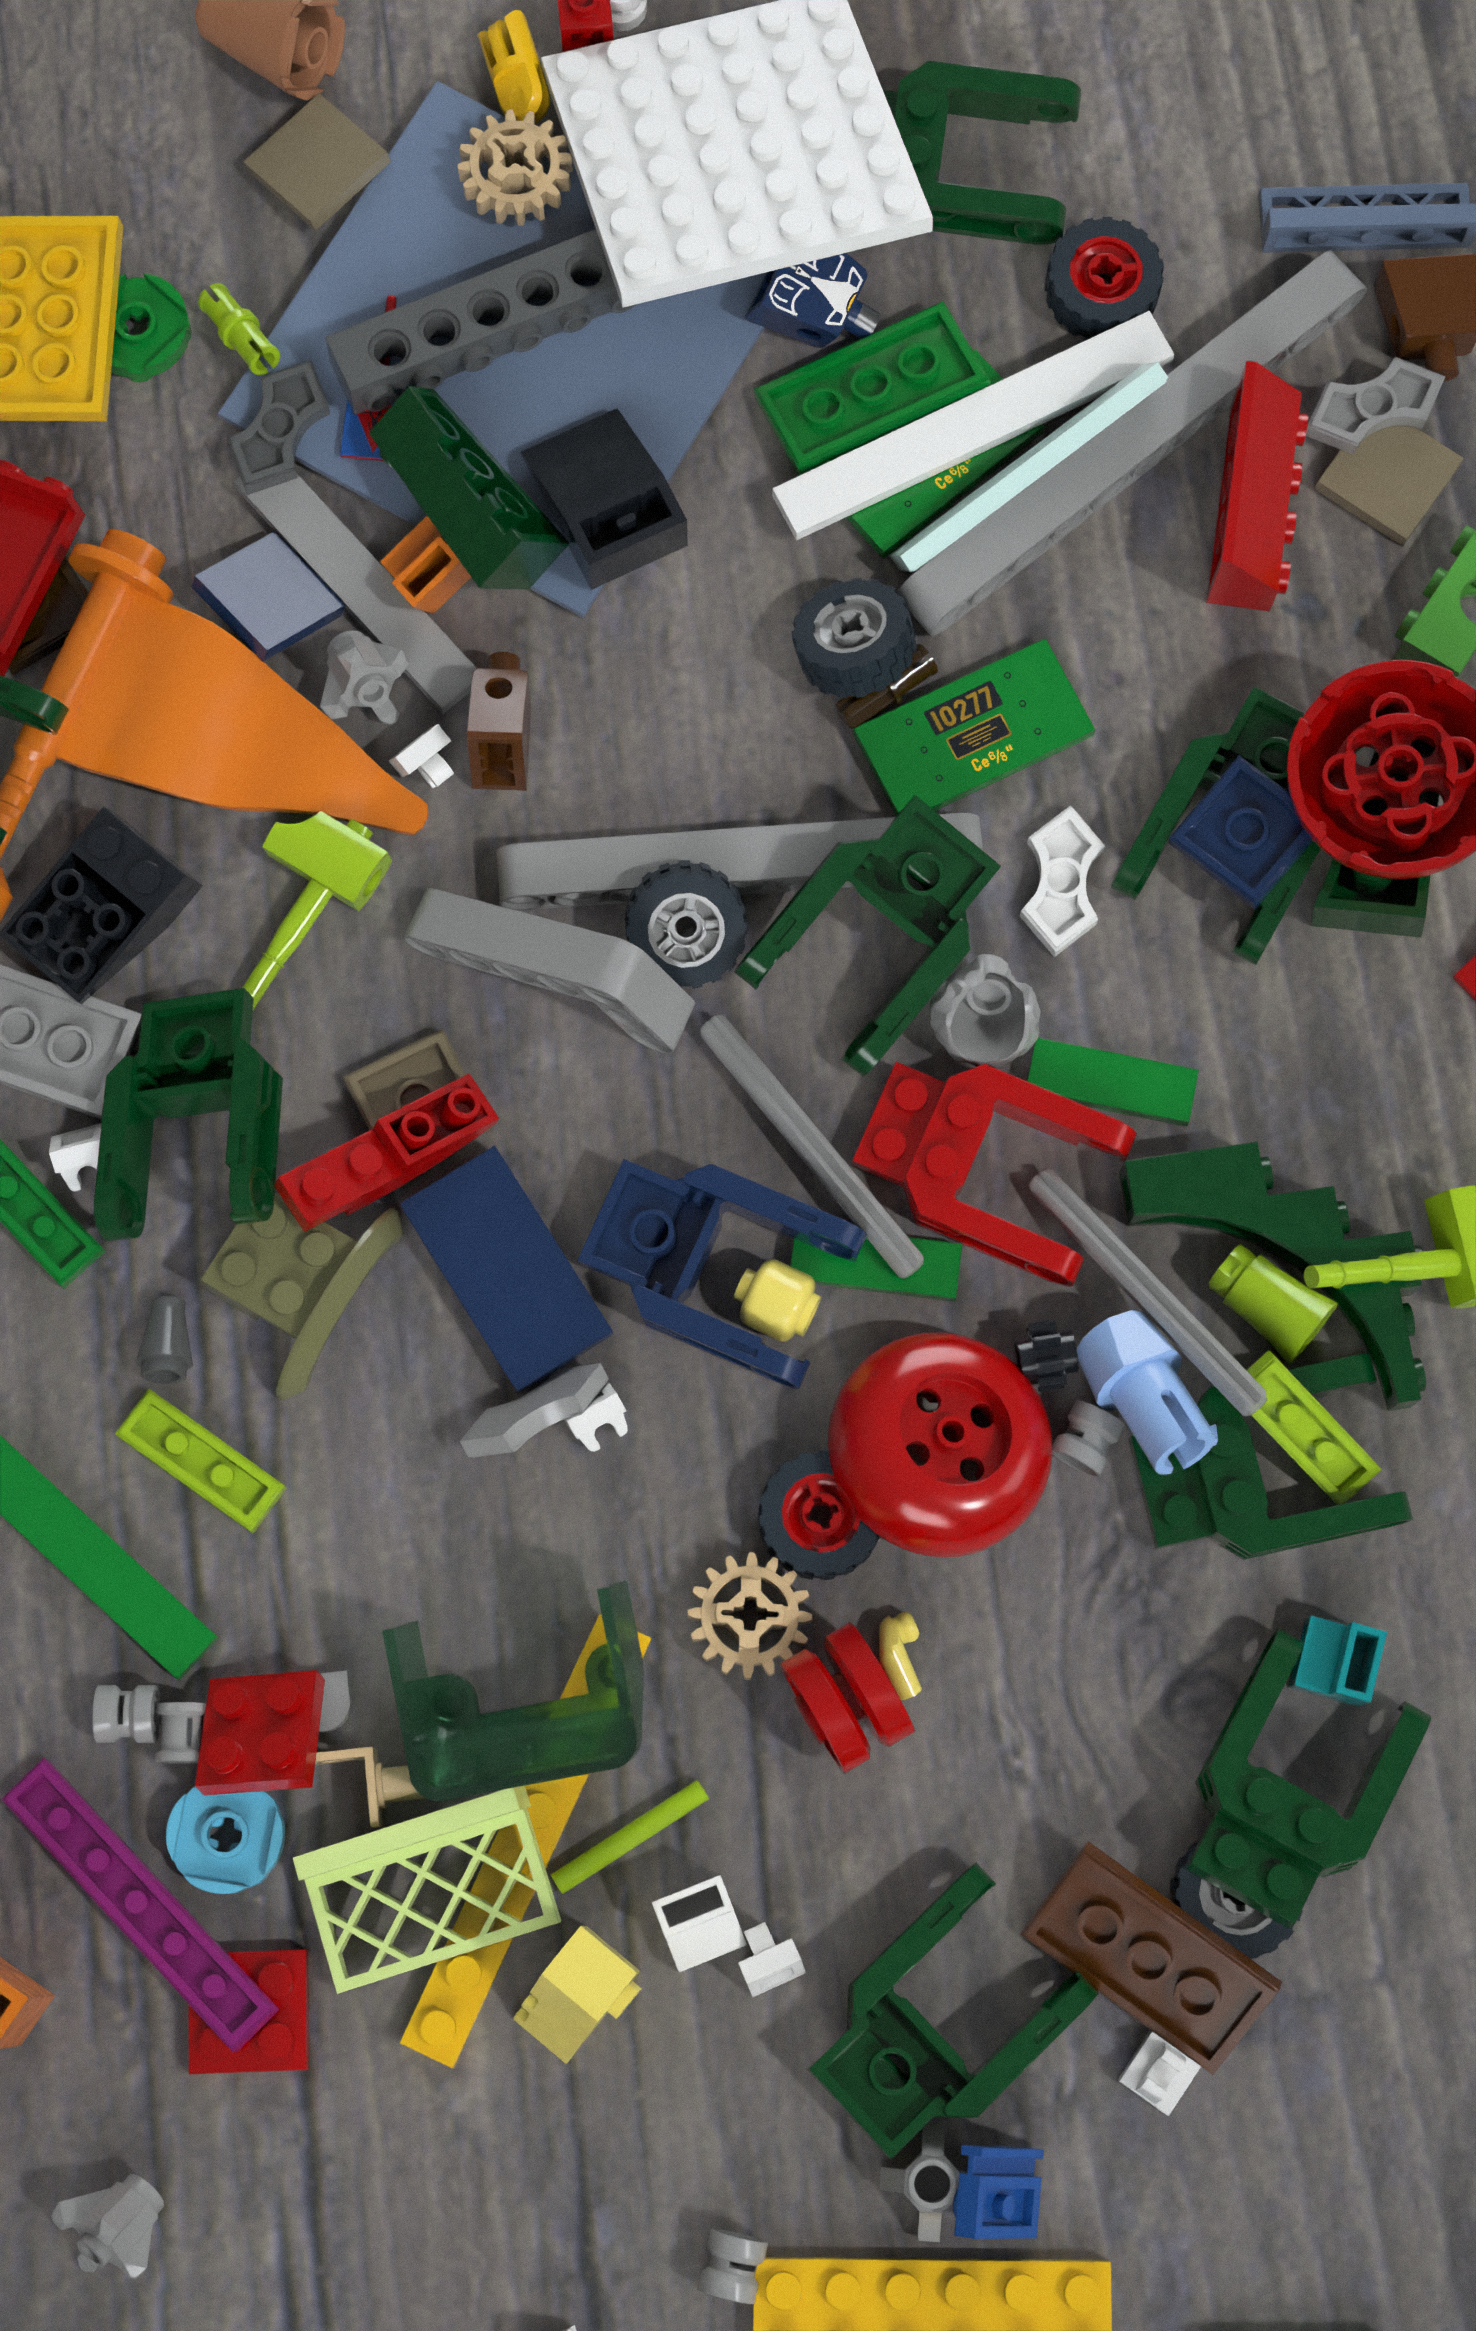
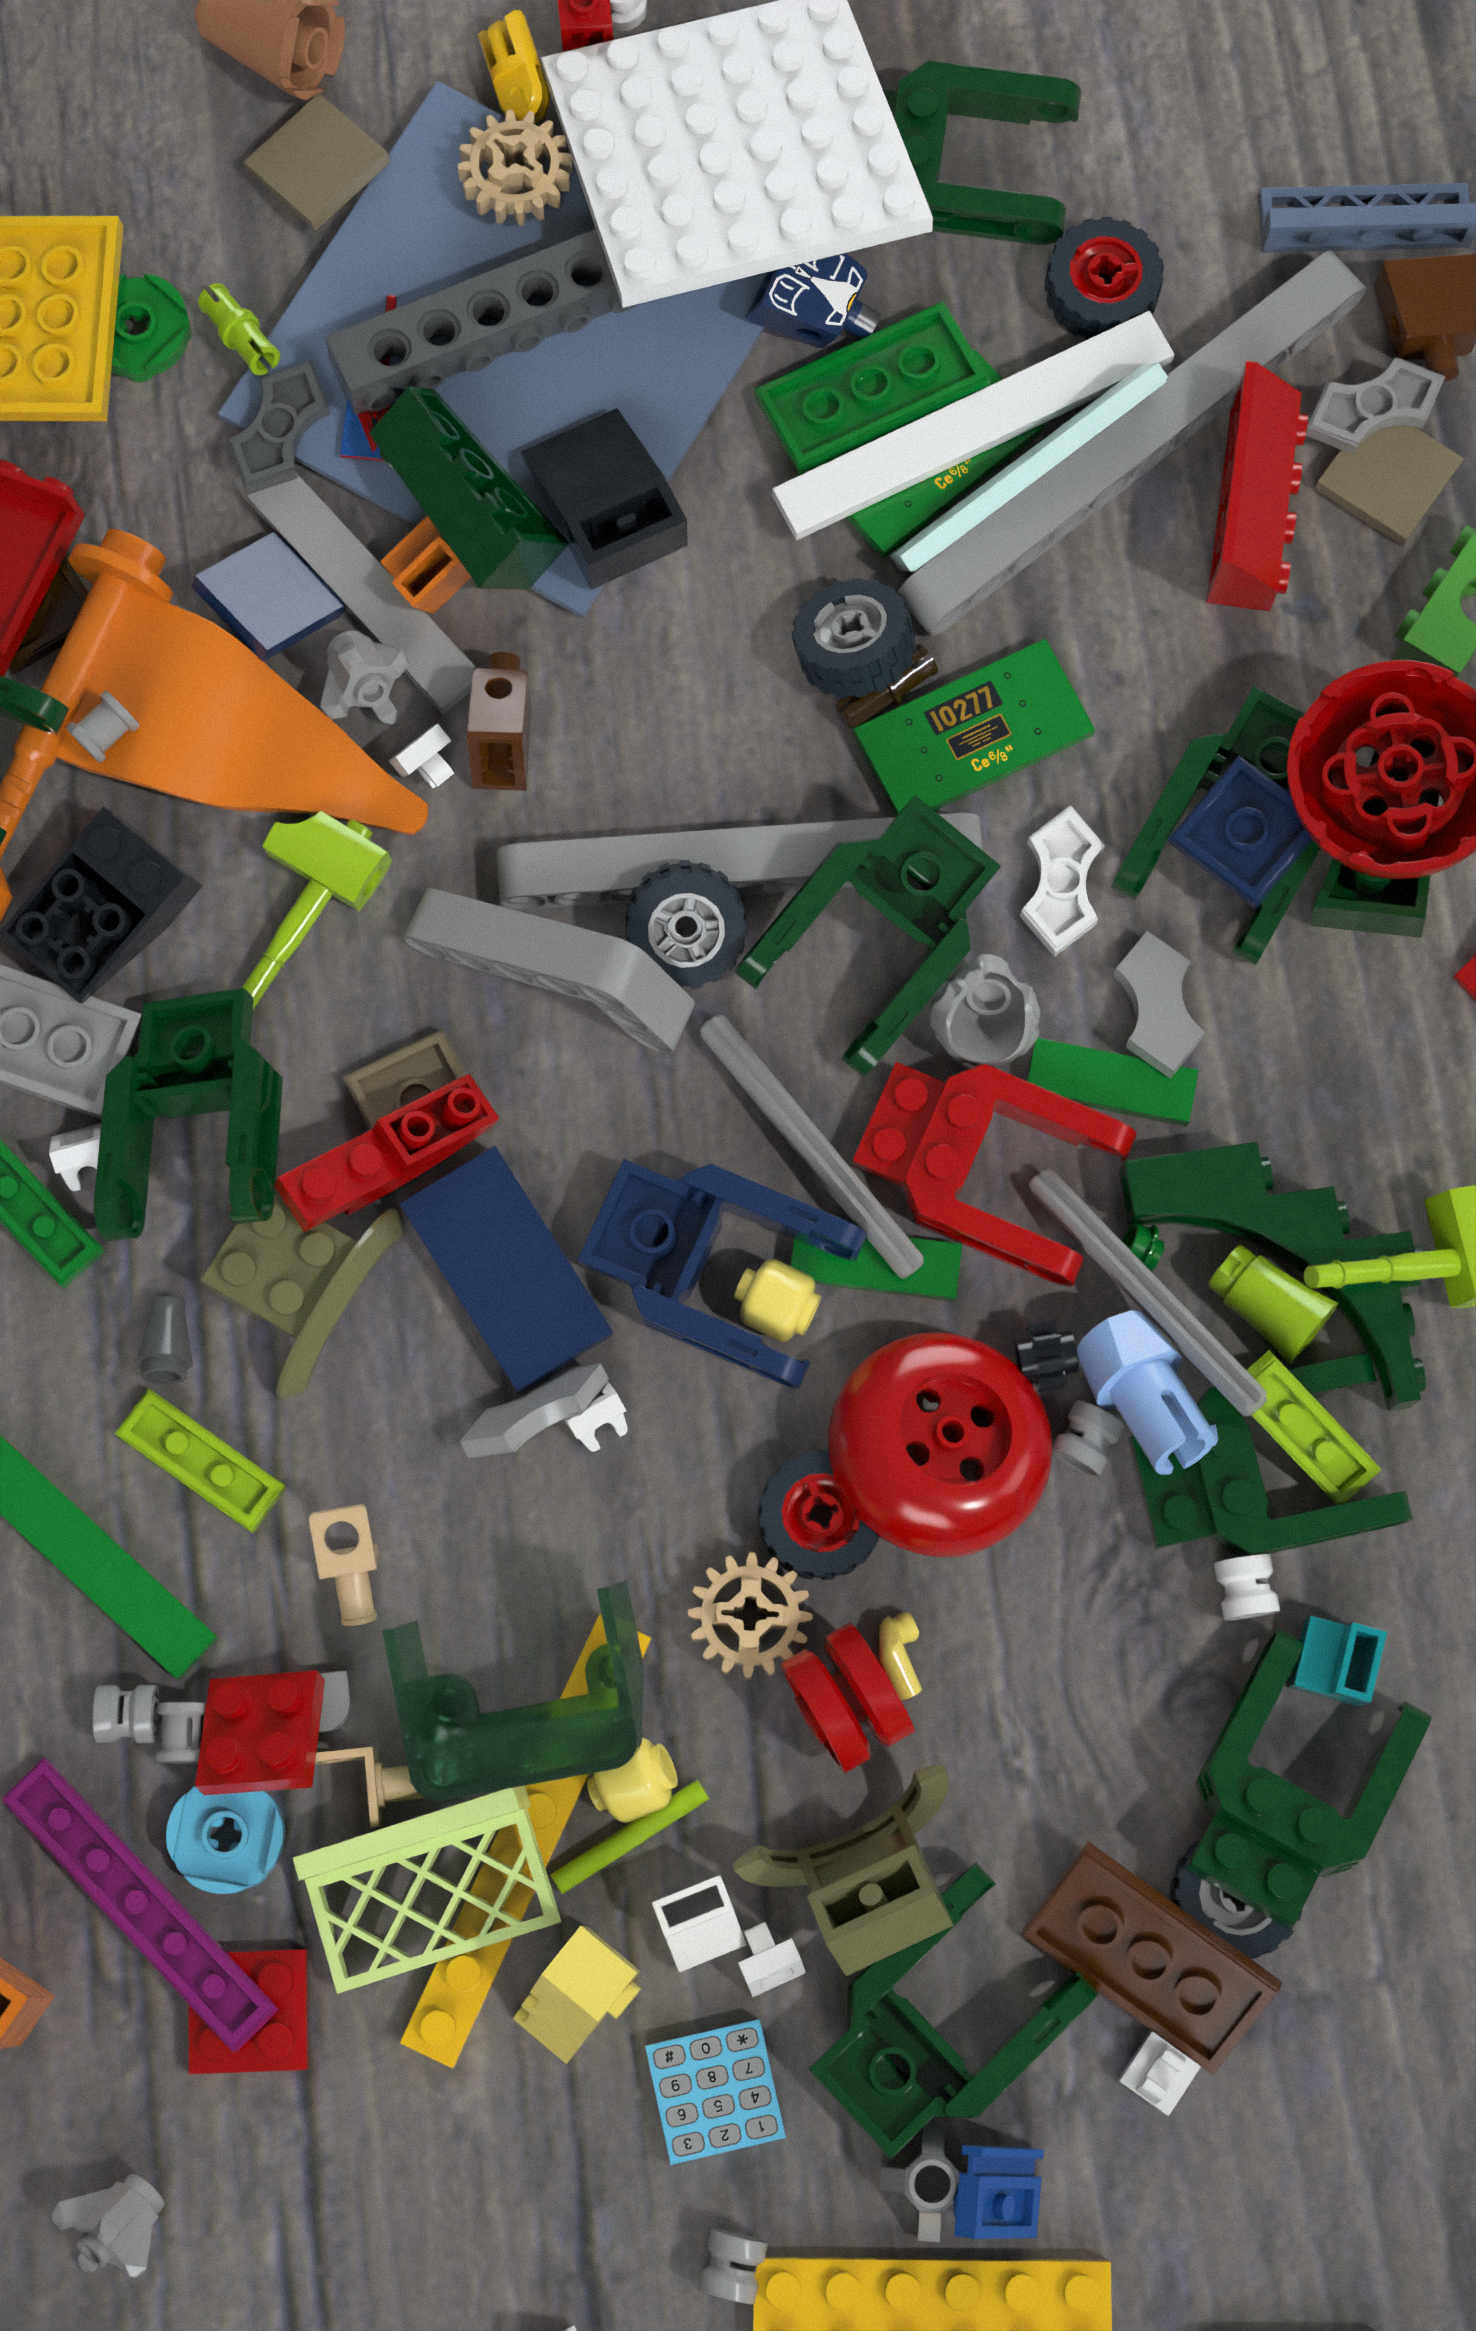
none -> light grey bush [65,690,140,764]
none -> tan bracket [309,1504,379,1626]
none -> light yellow head [587,1737,678,1823]
none -> tile [645,2019,786,2165]
none -> olive piece [733,1764,954,1976]
none -> light grey tile [1113,931,1205,1079]
none -> green plate [1121,1222,1165,1271]
none -> white wheel [1214,1554,1280,1621]

